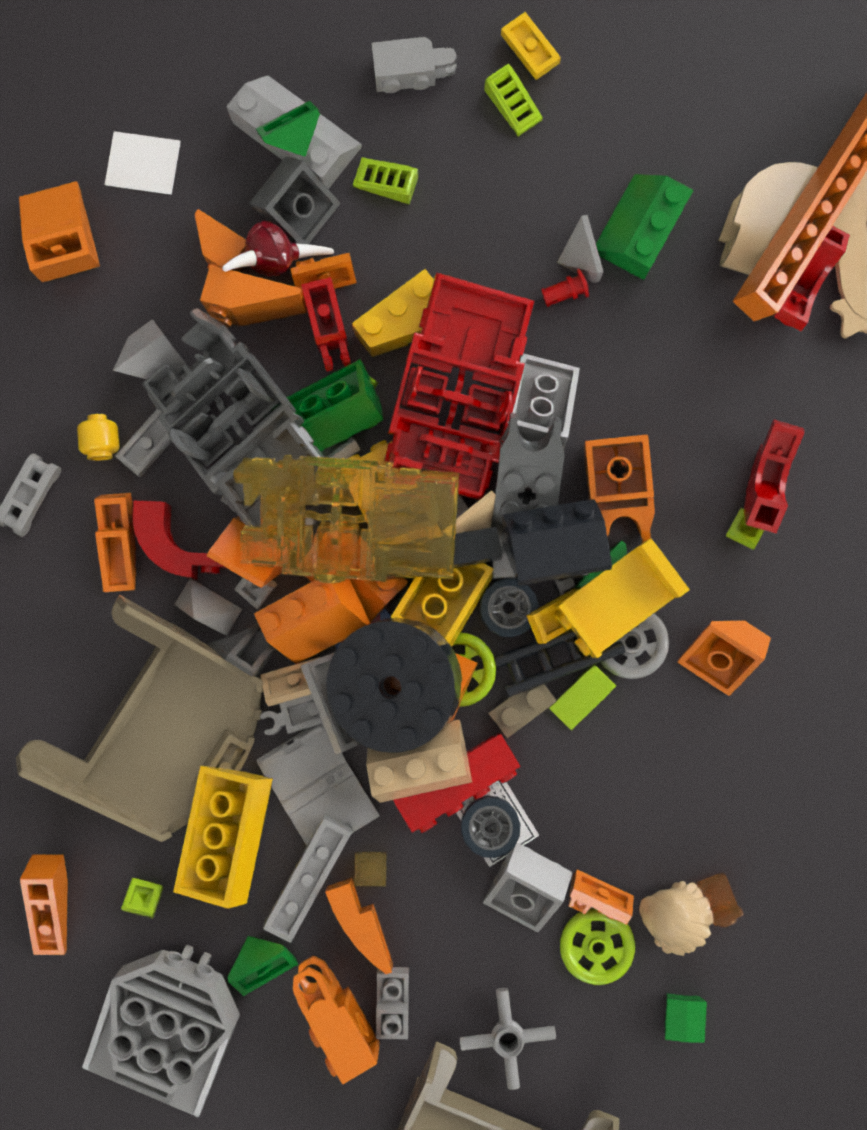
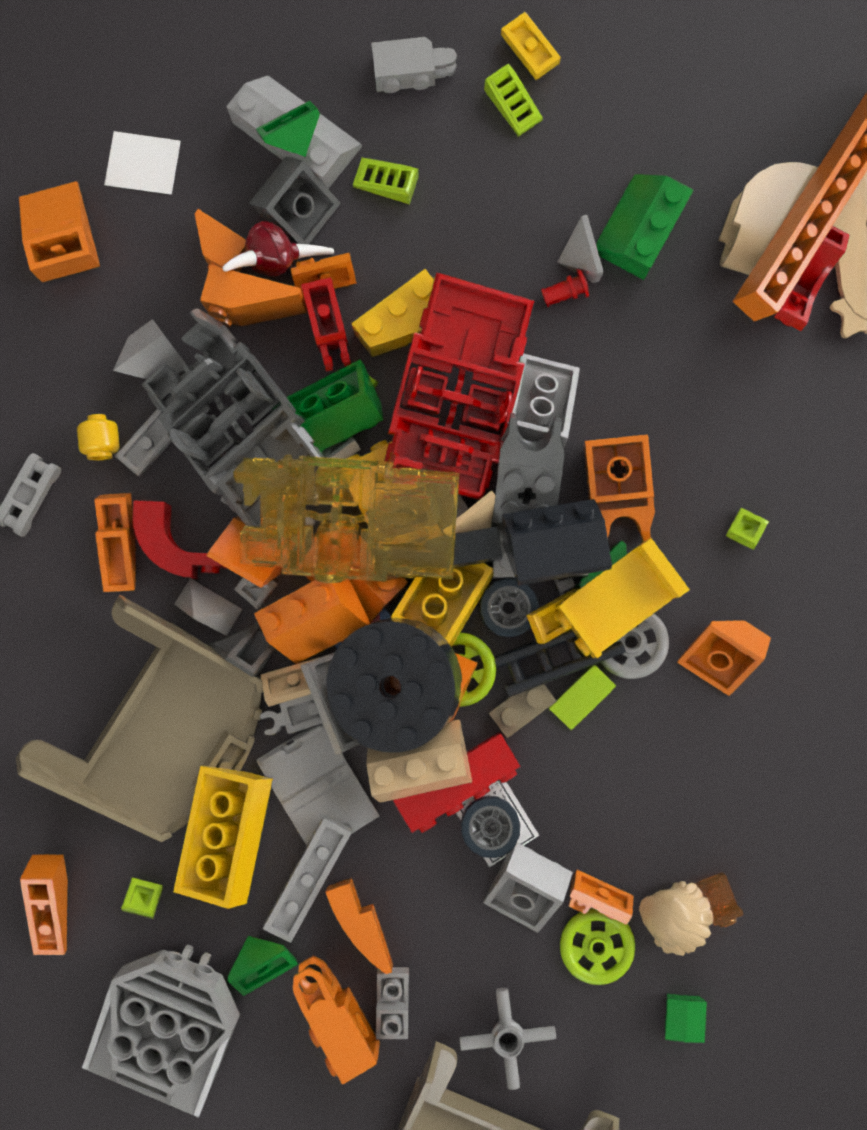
clear yellow plate [354,852,387,887] -> none
red arch [744,419,805,533] -> none

